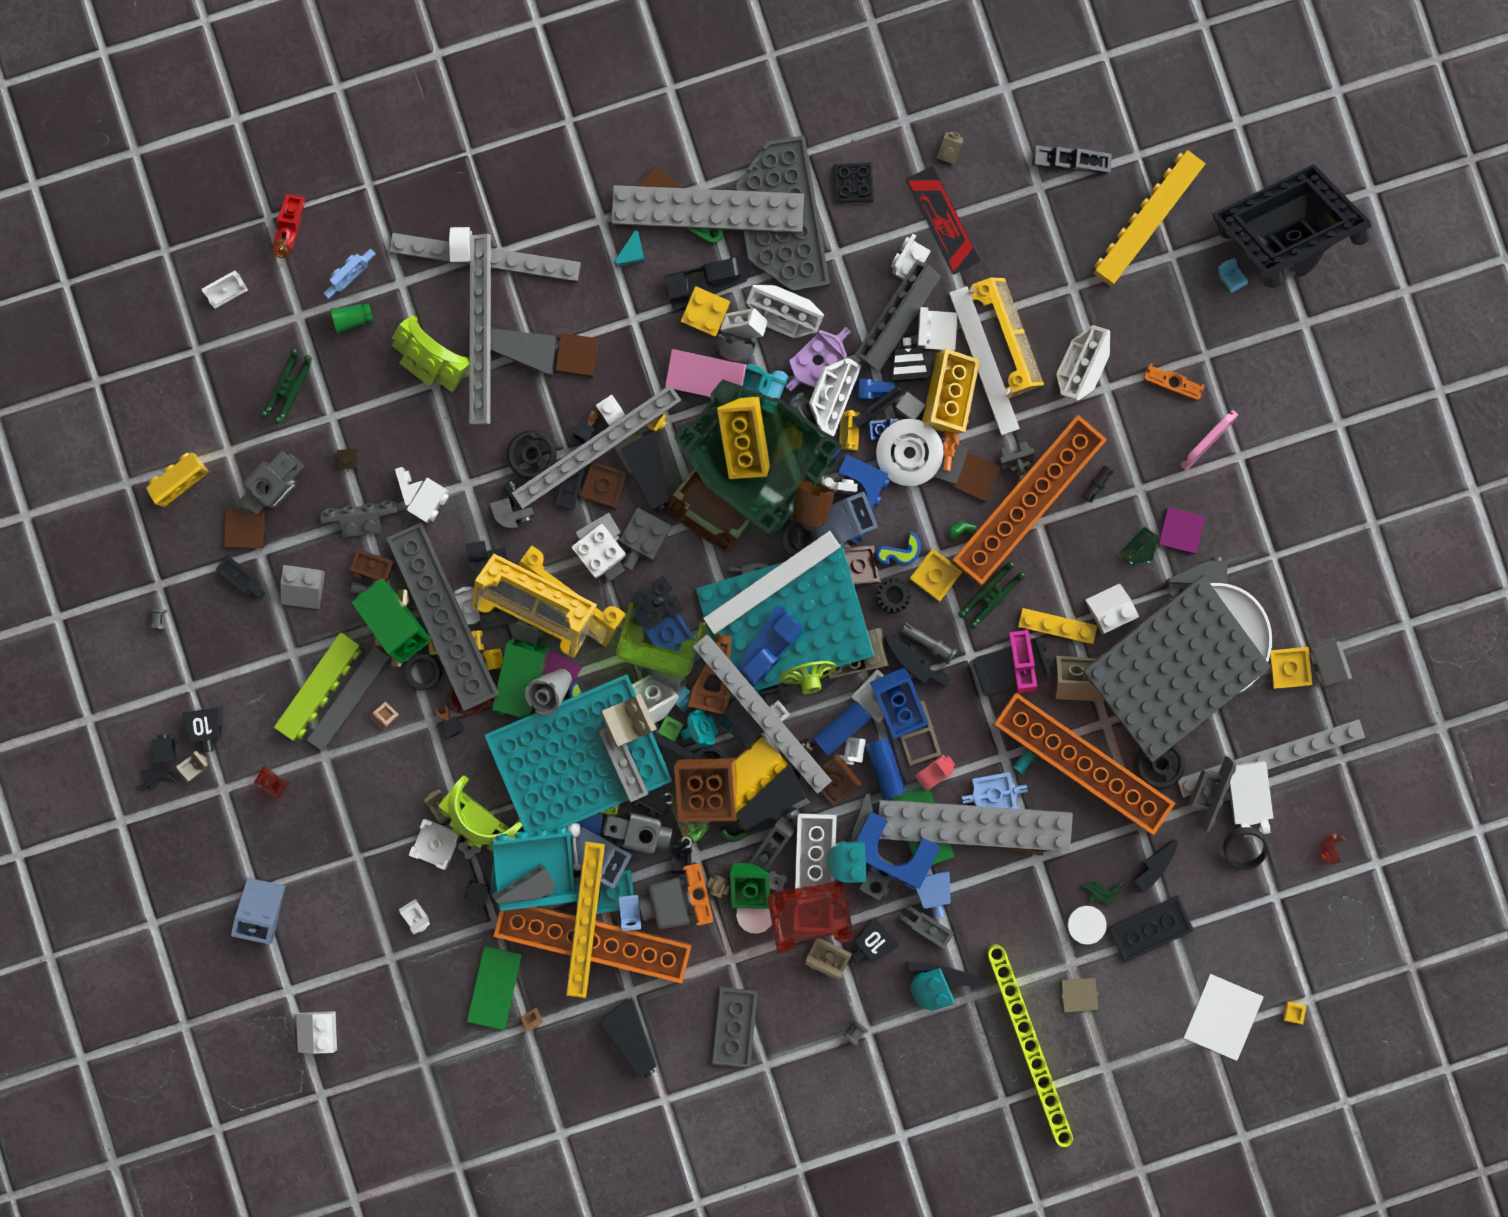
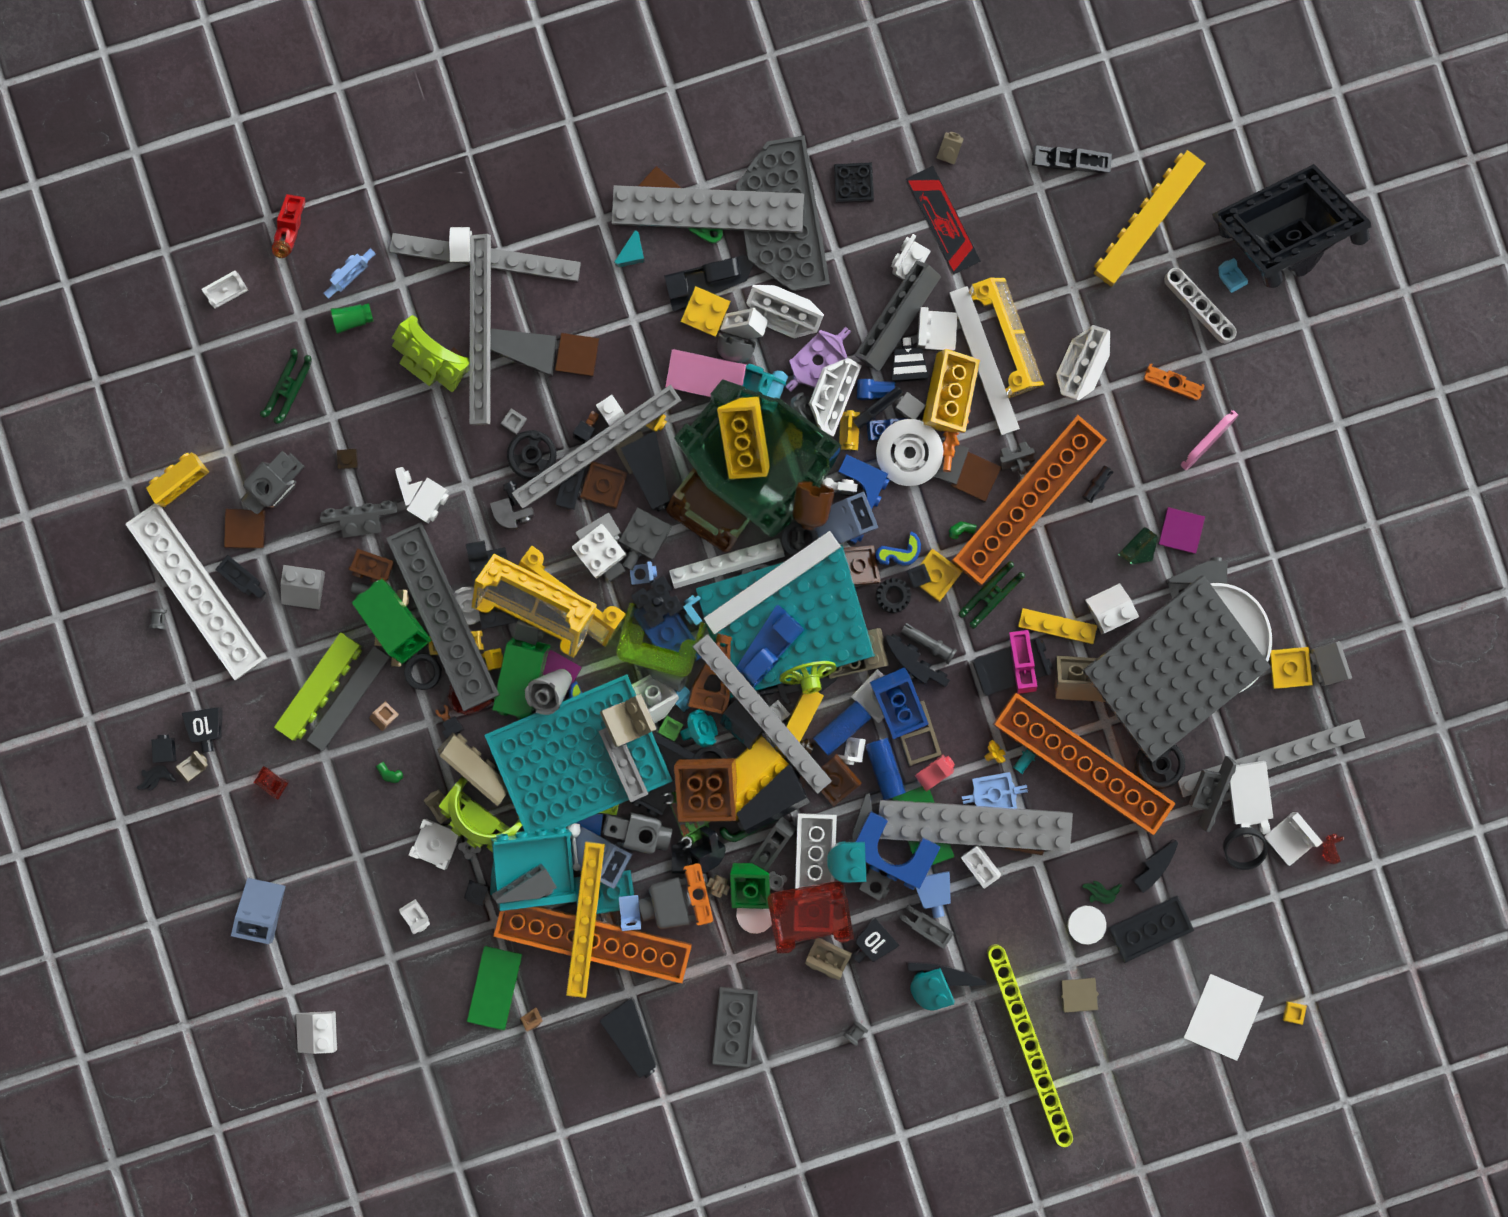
none -> white plate [126,503,267,680]
none -> green arm [375,762,403,783]
none -> dark tan slope [437,733,508,806]
none -> light grey tile [501,408,527,435]
none -> light blue bracket [630,561,657,585]
none -> white plate [669,538,785,589]
none -> medium azure bracket [683,595,702,626]
none -> black brick [689,825,726,874]
none -> yellow brick [774,692,824,758]
none -> black tile [906,564,931,589]
none -> white hinge [961,845,1001,889]
none -> yellow plant [984,740,1006,763]
none -> white beam [1164,268,1237,344]
none -> white bracket [1264,812,1323,866]

